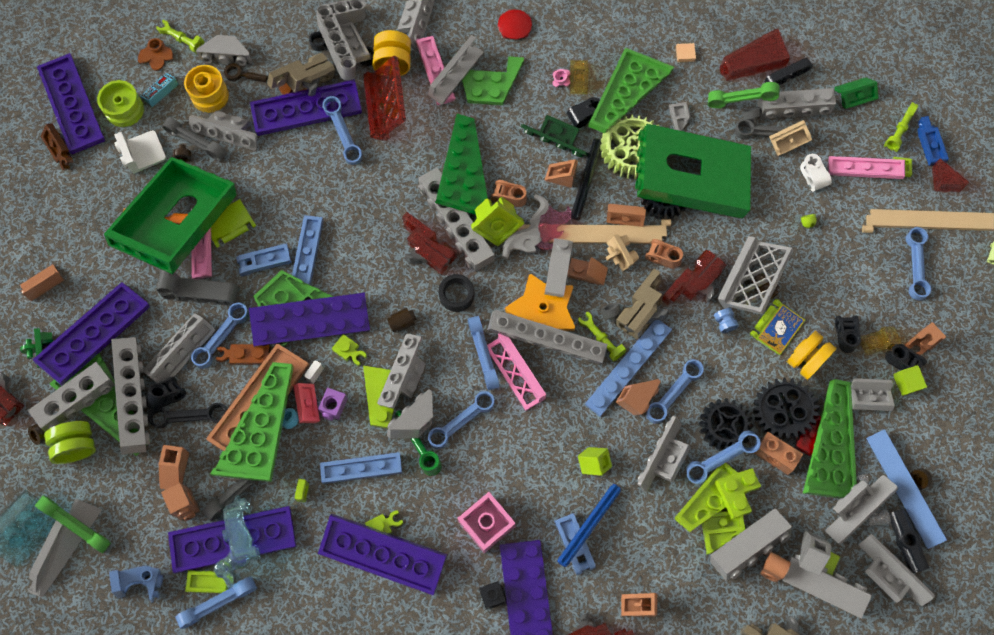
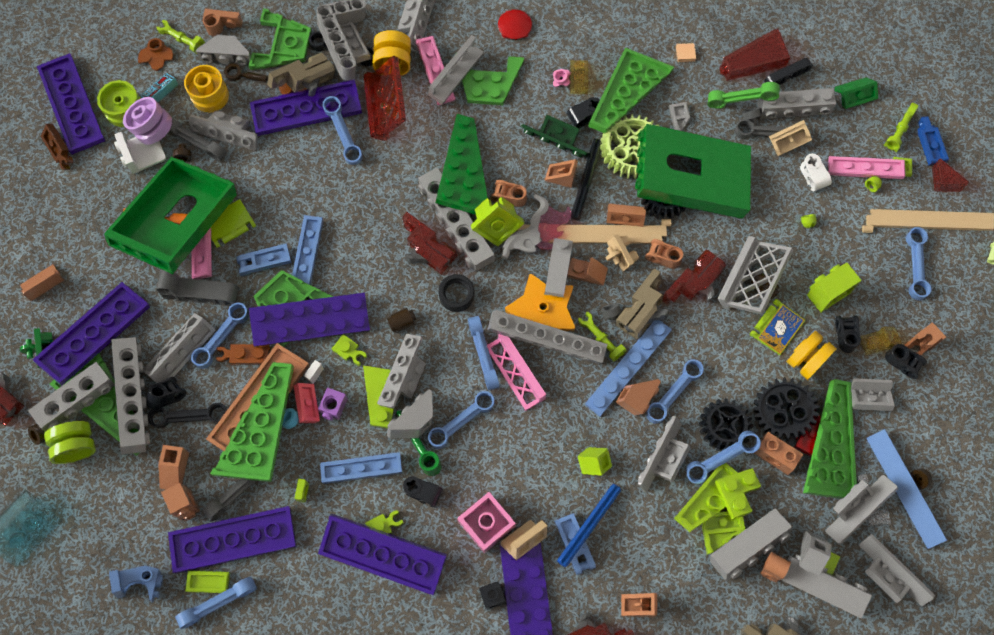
light grey wedge [28,499,102,597] -> none
bright green piece [35,495,111,553] -> none
clear light blue animal [214,495,261,588] -> none
medium blue wheel [714,308,739,333] -> none
black piece [887,509,930,573] -> none
lime panel [893,365,927,396] -> none
none -> lavender wheel [123,97,172,145]
none -> nougat plate [203,9,243,36]
none -> bright green wing [249,8,312,70]
none -> black piece [403,476,443,508]
none -> tan panel [501,520,547,560]
none -> lime brick [807,262,862,313]
none -> lime hinge [865,176,882,192]

